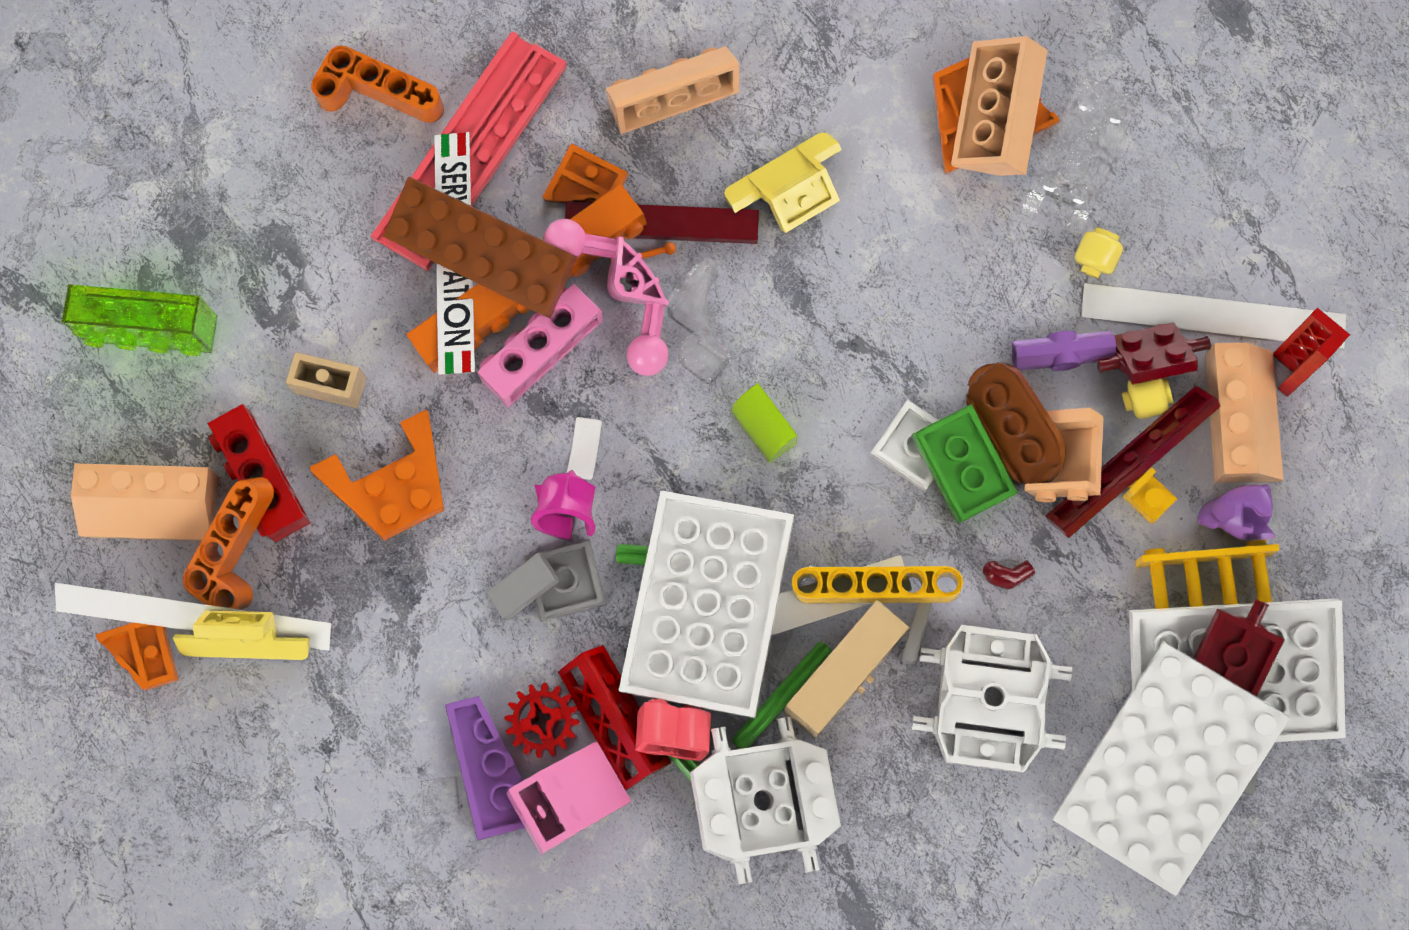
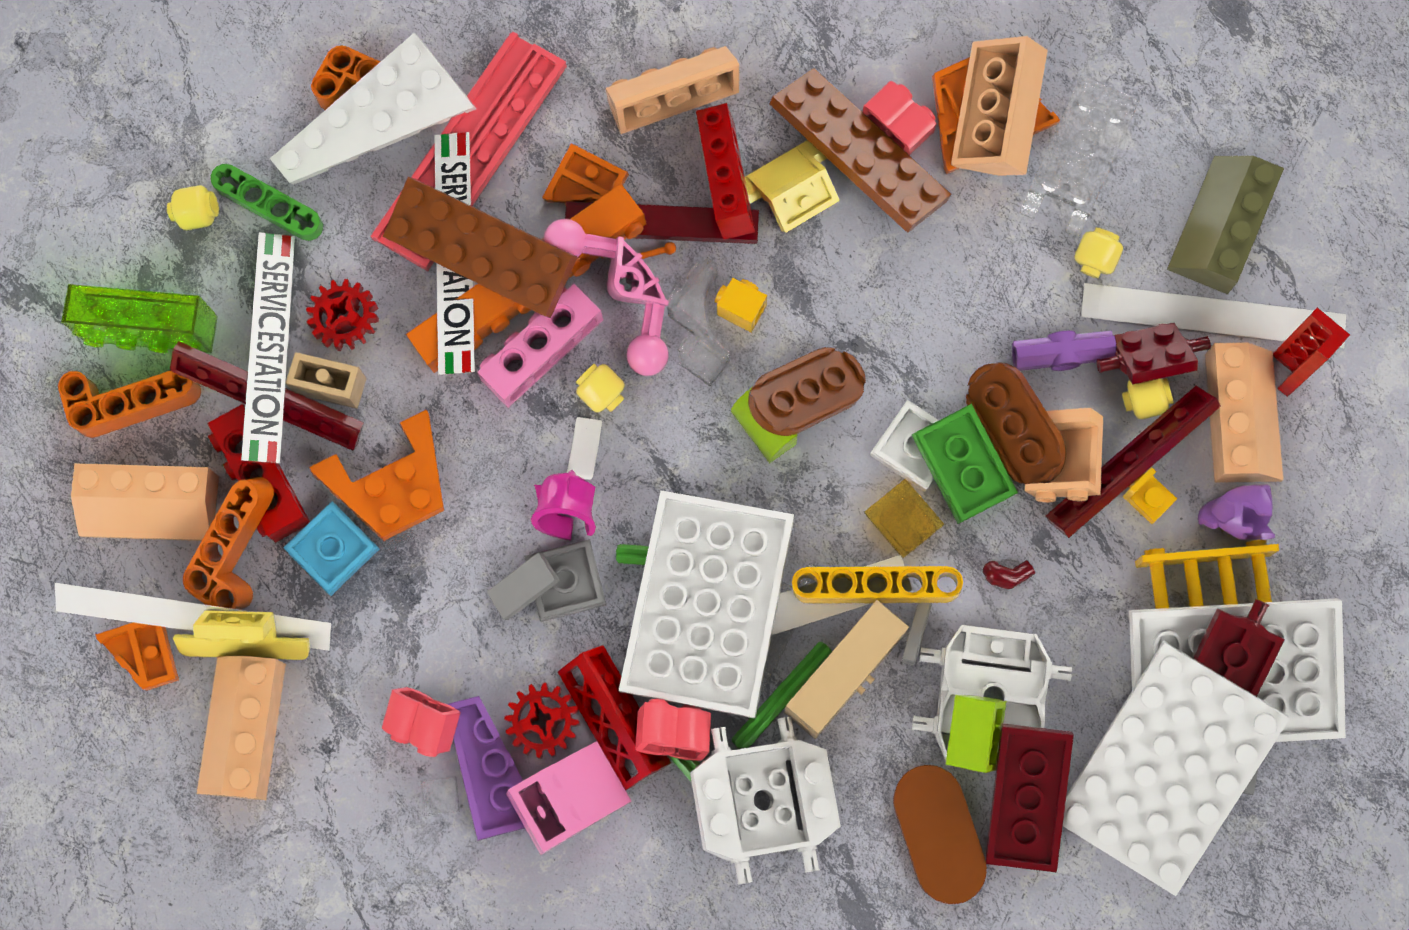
none -> orange beam [58,371,201,438]
none -> light yellow head [167,185,219,230]
none -> dark red tile [169,341,364,451]
none -> light nougat slope [197,656,286,800]
none -> bright green beam [210,164,323,241]
none -> white sticker [241,232,295,463]
none -> white wing [270,33,477,185]
none -> medium azure plate [283,501,380,596]
none -> red gear [306,279,379,351]
none -> coral brick [382,687,461,757]
none -> light yellow head [576,364,625,413]
none -> red brick [696,103,755,240]
none -> yellow brick [714,277,767,333]
none -> dark orange tile [748,347,866,436]
none -> plate [769,68,952,233]
none -> coral brick [862,81,937,155]
none -> clear yellow piece [864,479,944,559]
none -> dark orange tile [893,765,987,904]
none -> lime brick [945,695,1007,773]
none -> dark red plate [985,723,1074,873]
none -> olive slope [1167,156,1284,295]

